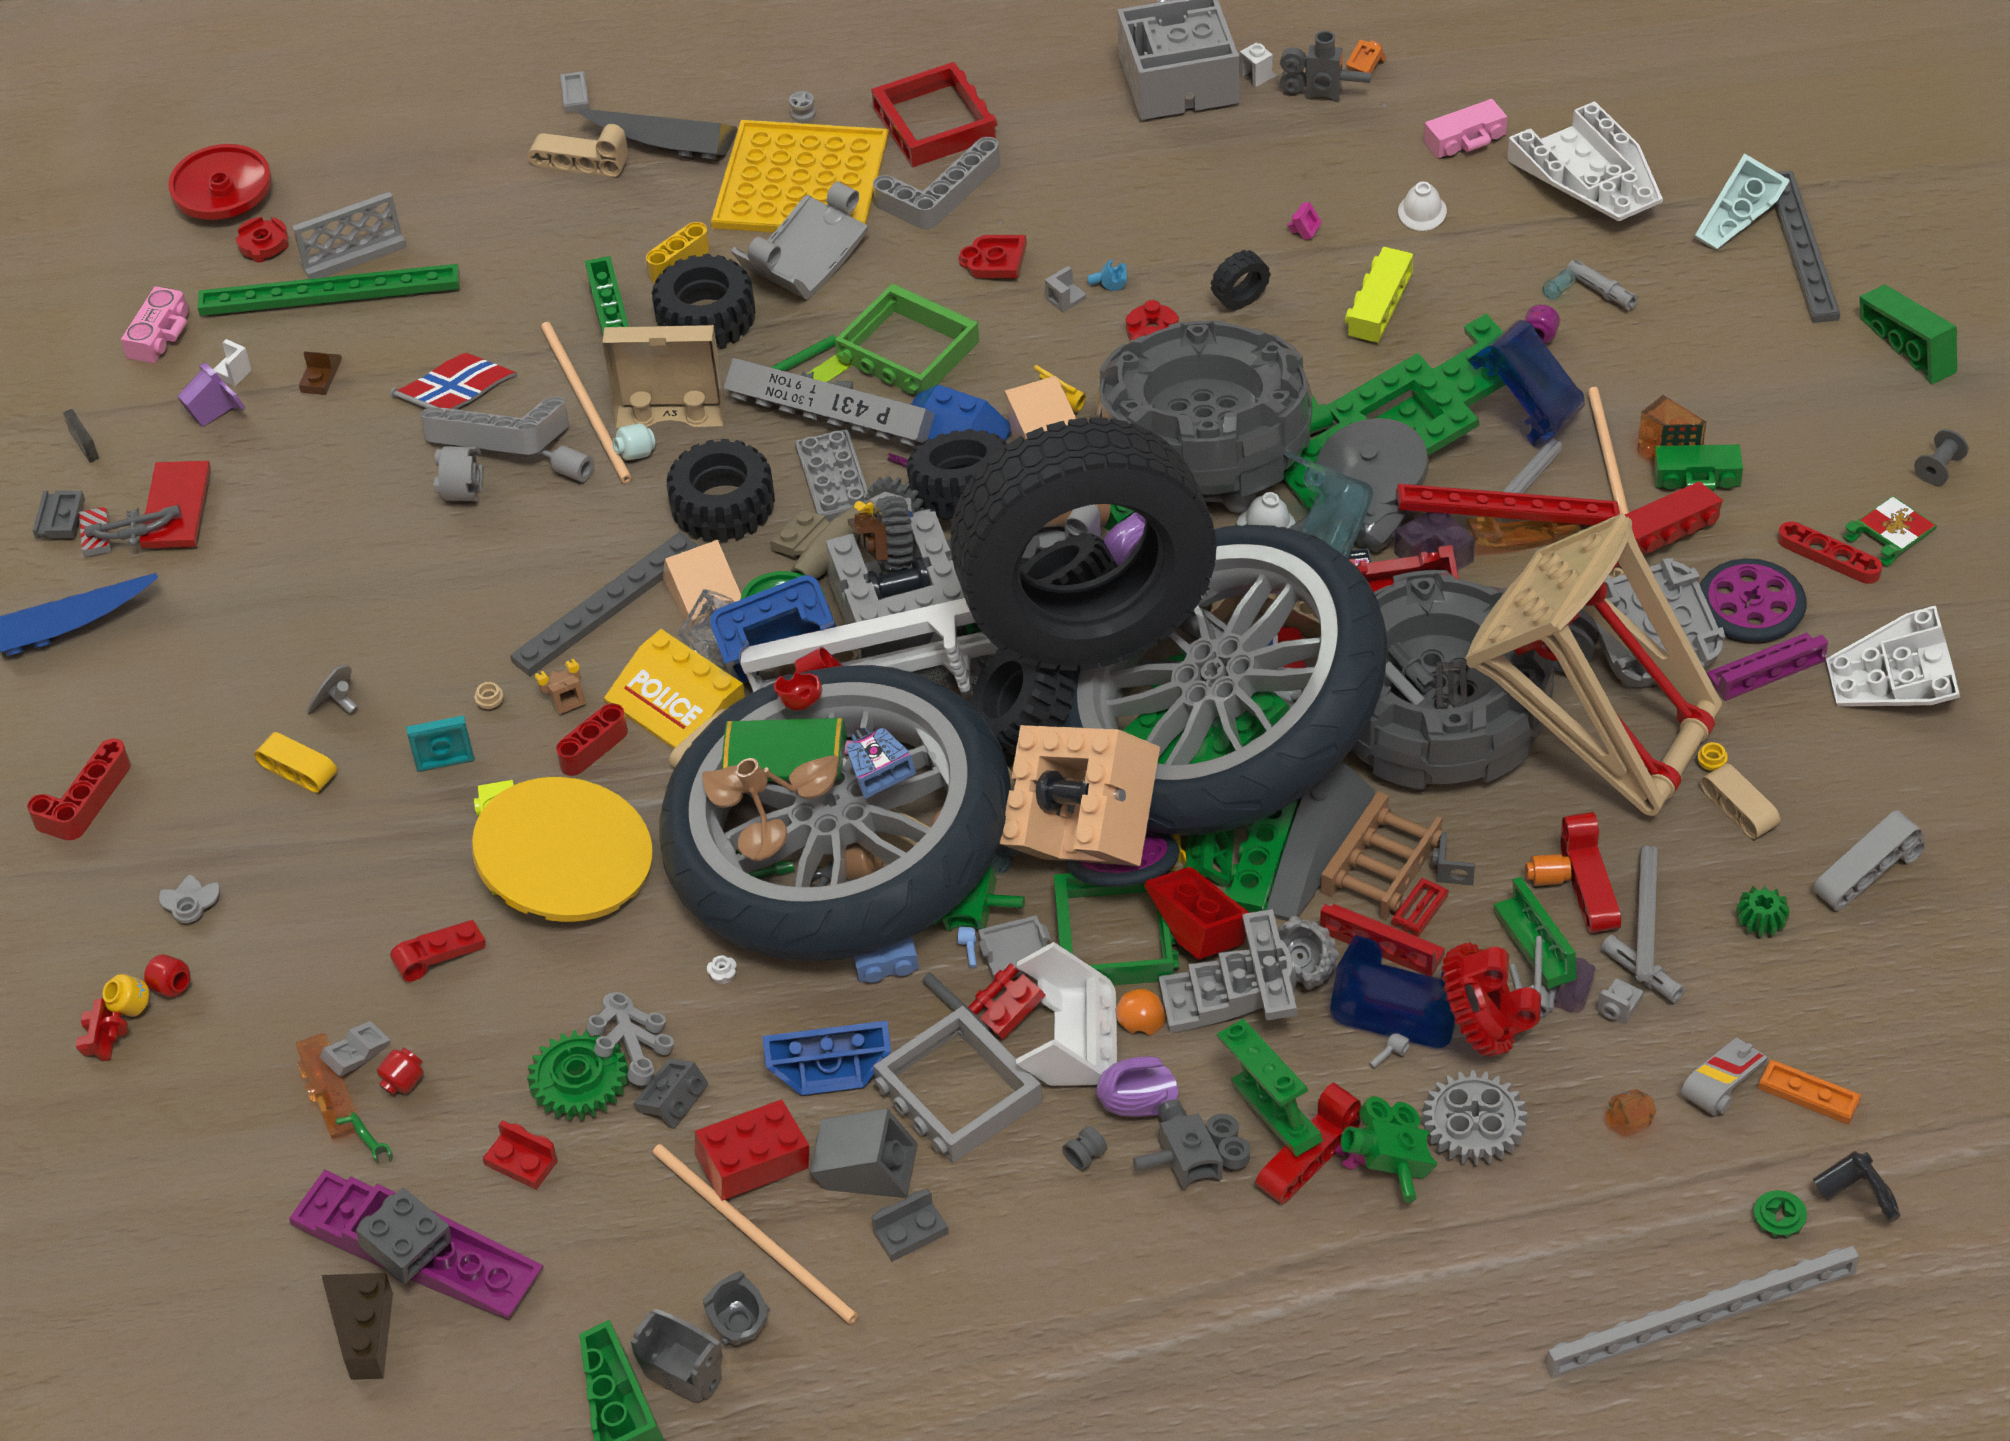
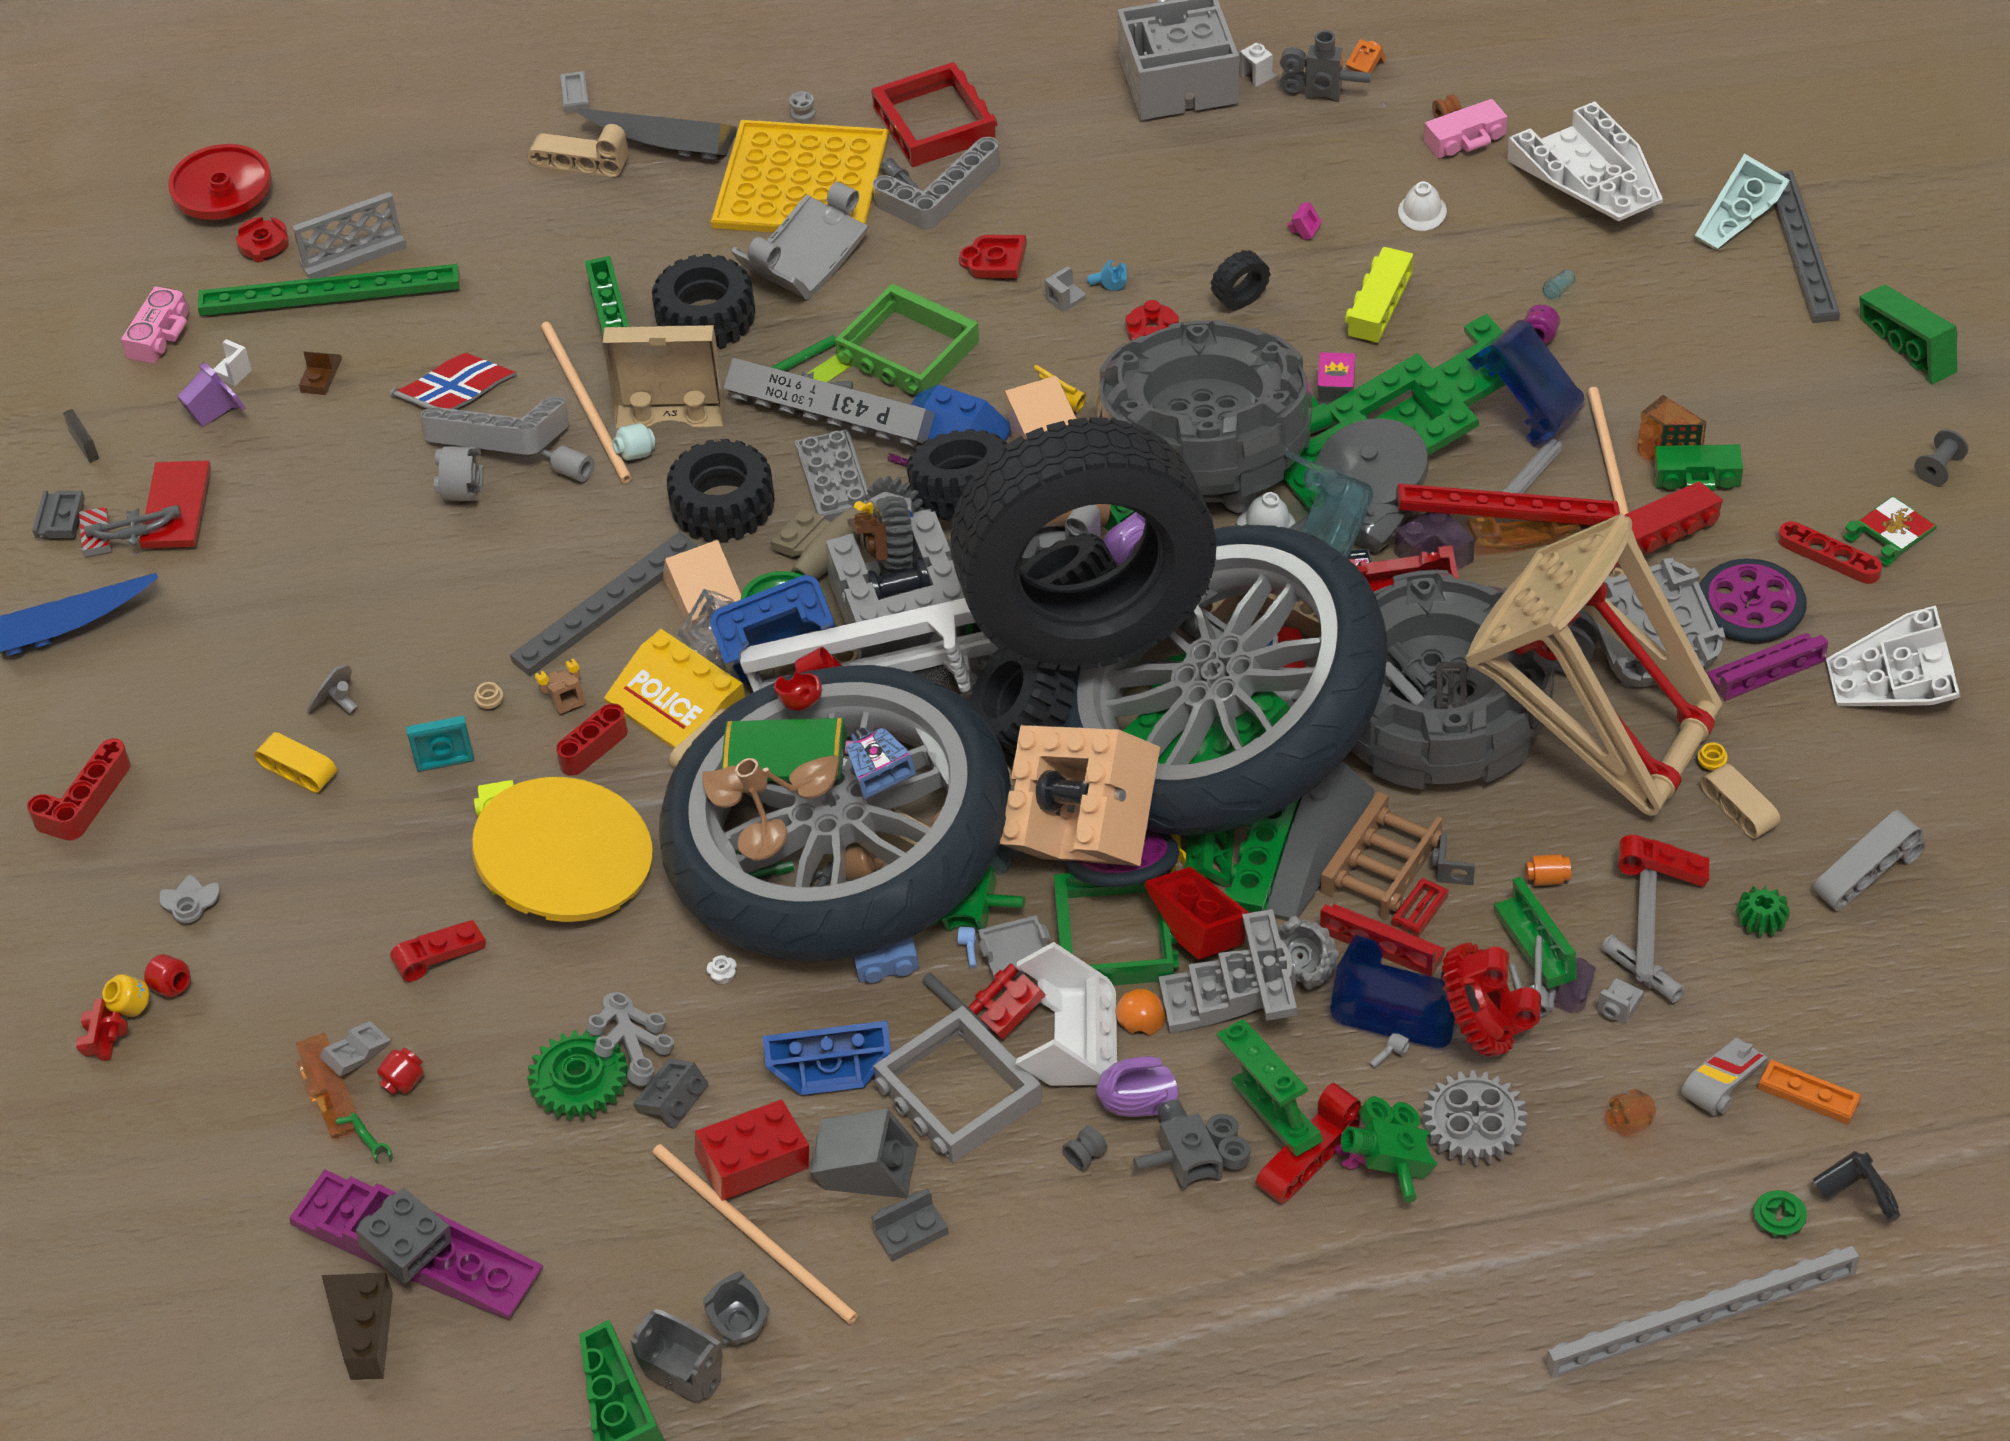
red bracket [483,1120,558,1190] -> none
yellow beam [646,222,710,283] -> none
red beam [1560,812,1621,934] -> none
light grey pin [1566,259,1638,311] -> none
none -> dark grey axle [880,158,919,189]
none -> piece [1318,352,1355,405]
none -> dark orange wheel [1432,94,1462,119]
none -> red plate [1618,834,1709,887]

